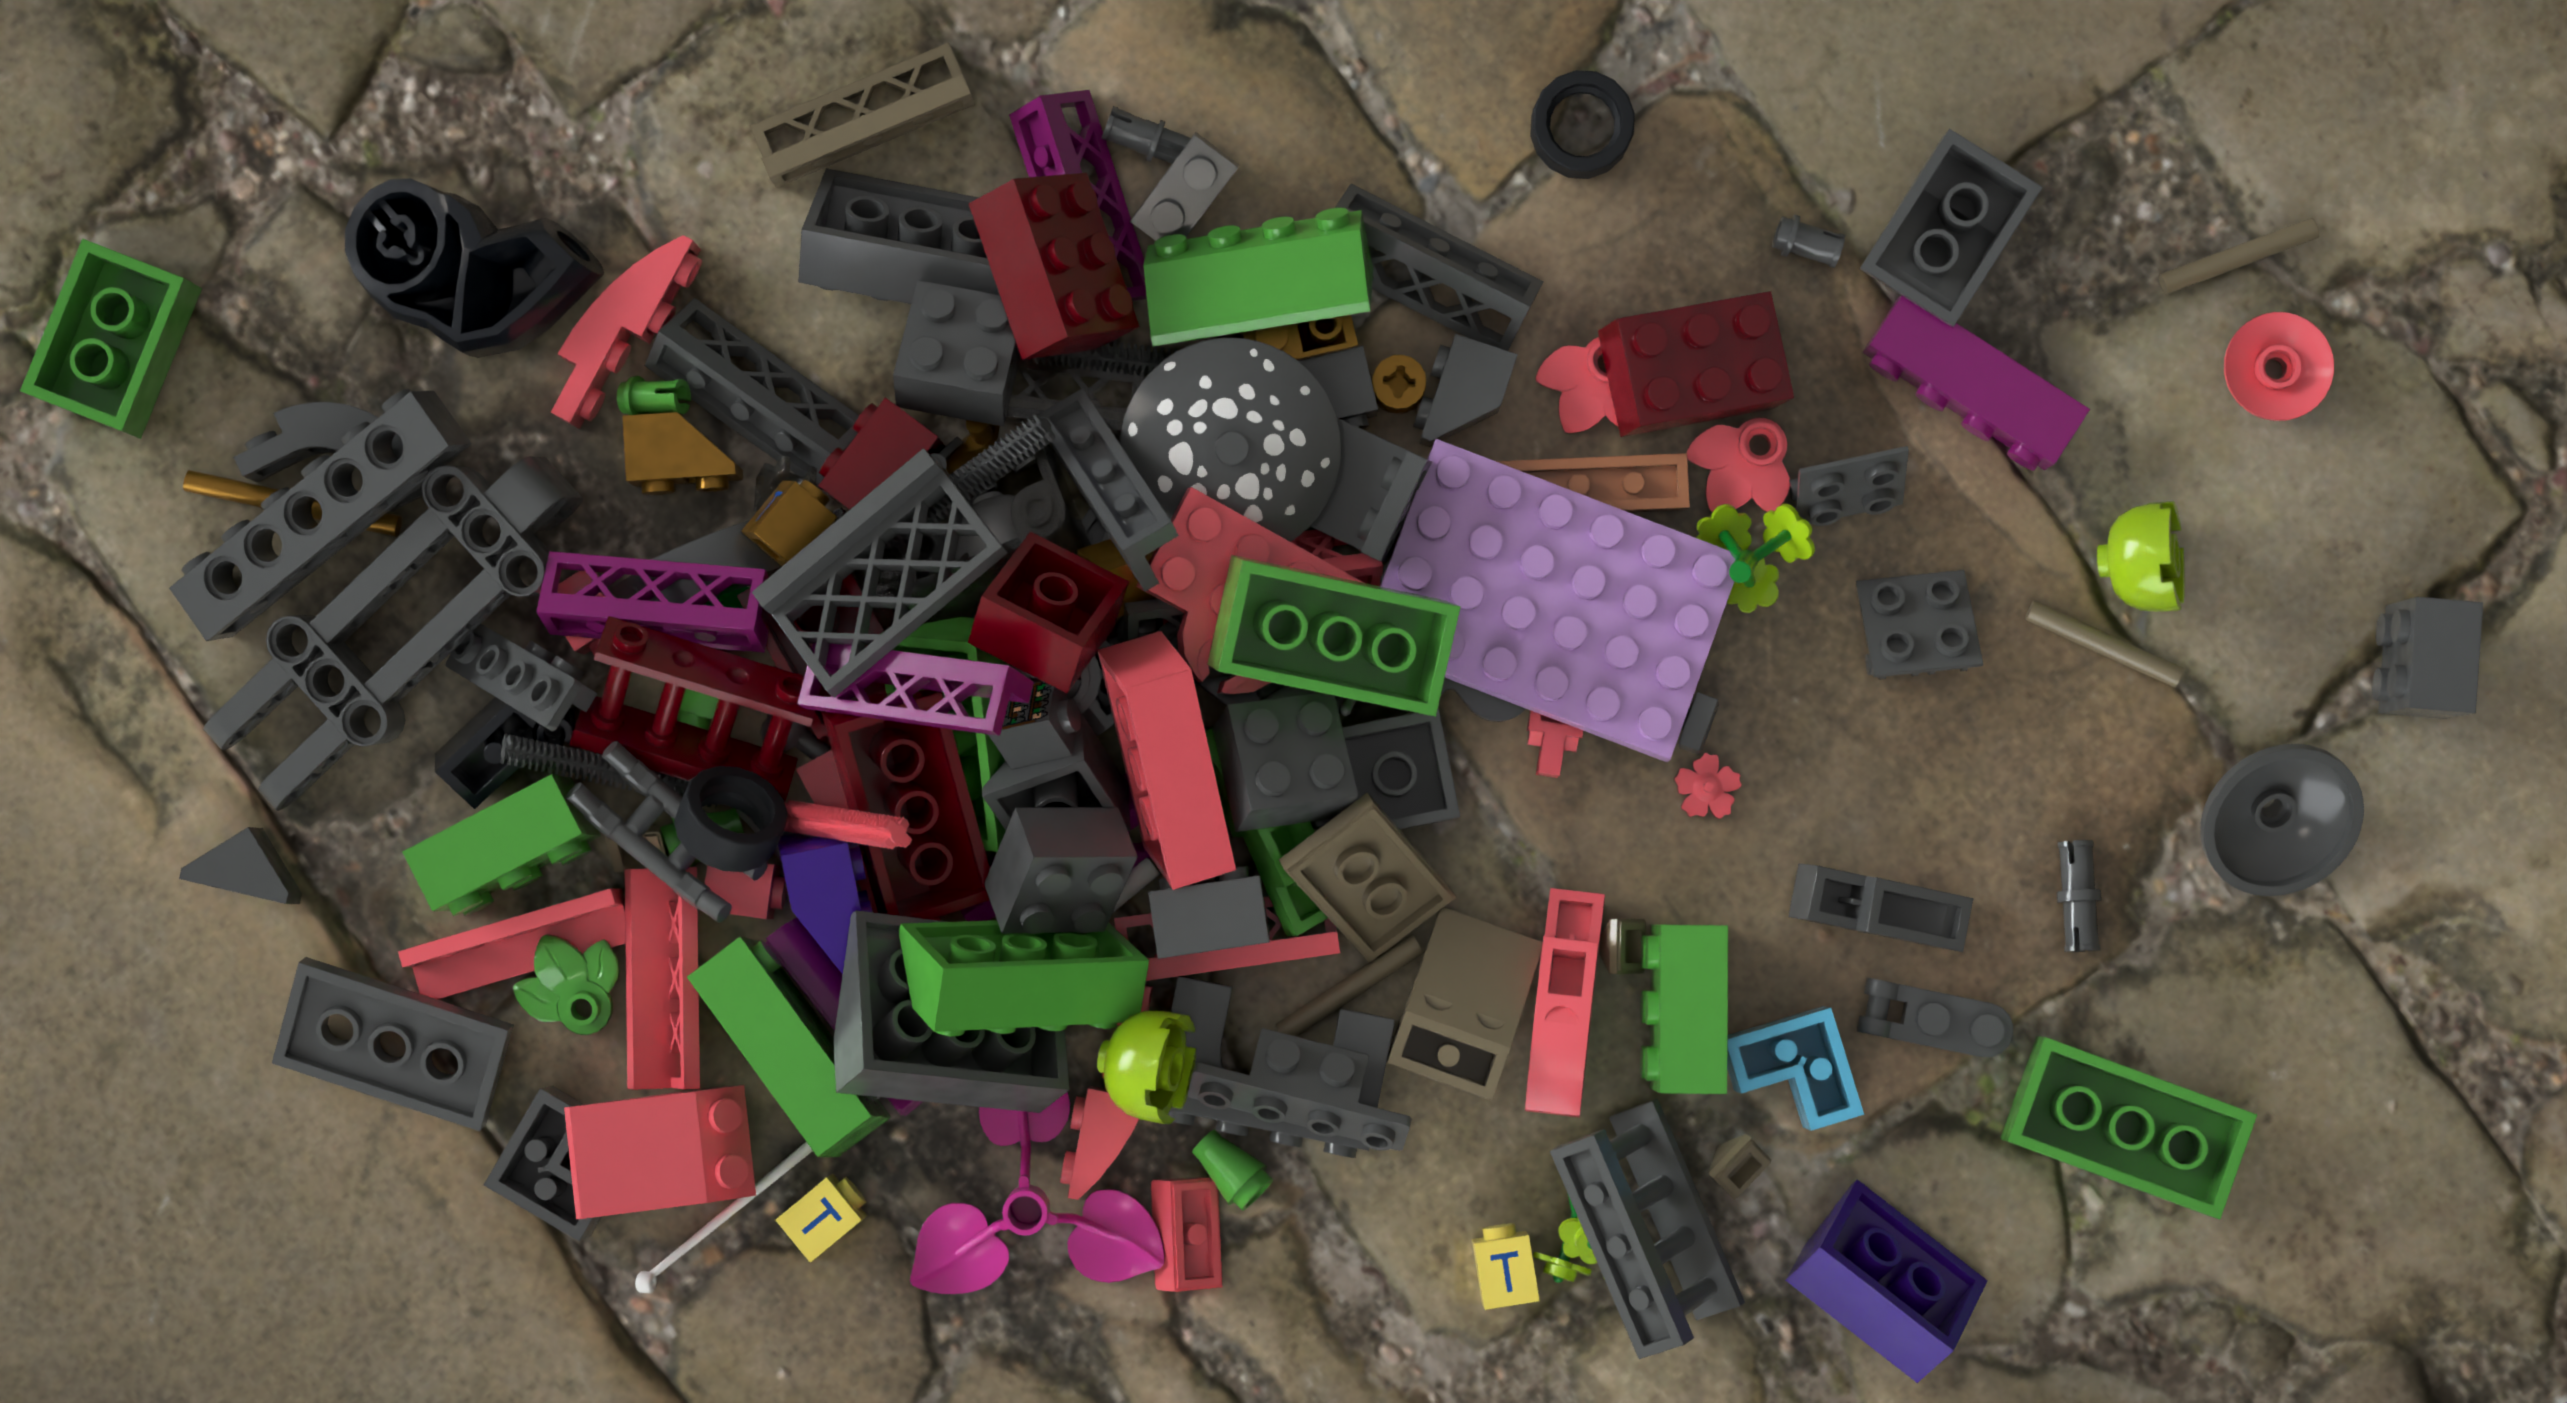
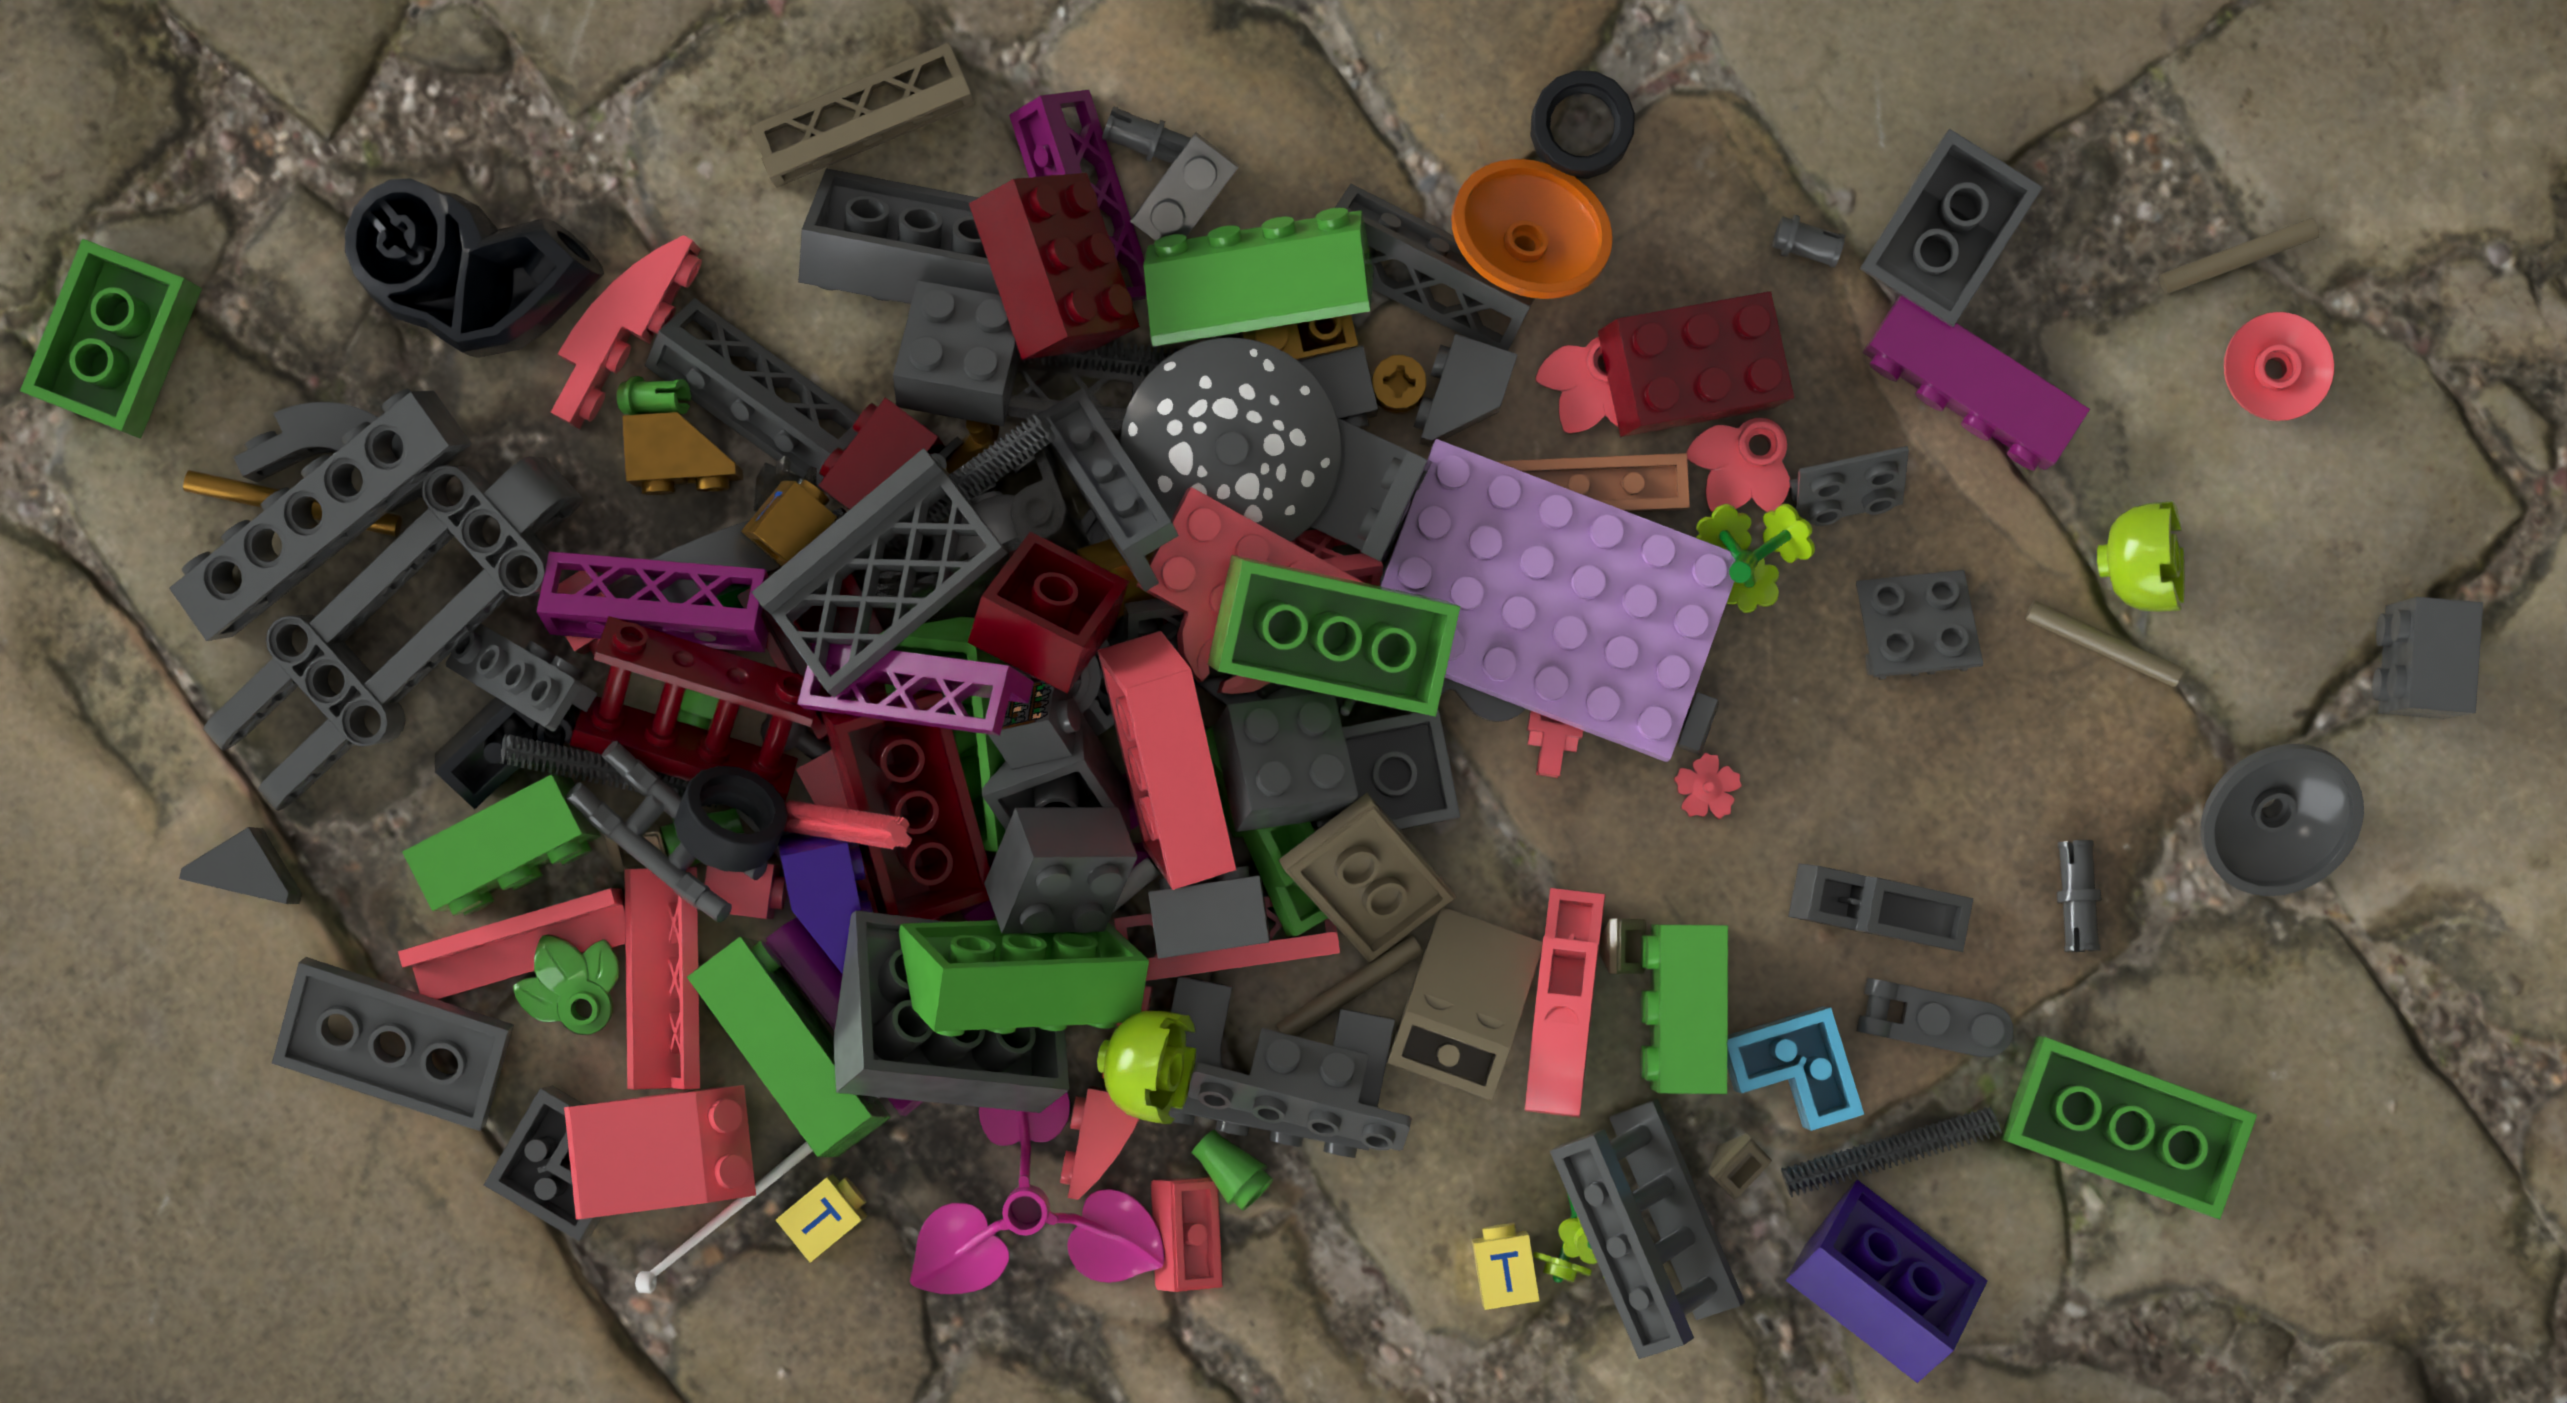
none -> orange dish [1451,159,1613,299]
none -> dark grey axle [1781,1106,2002,1198]

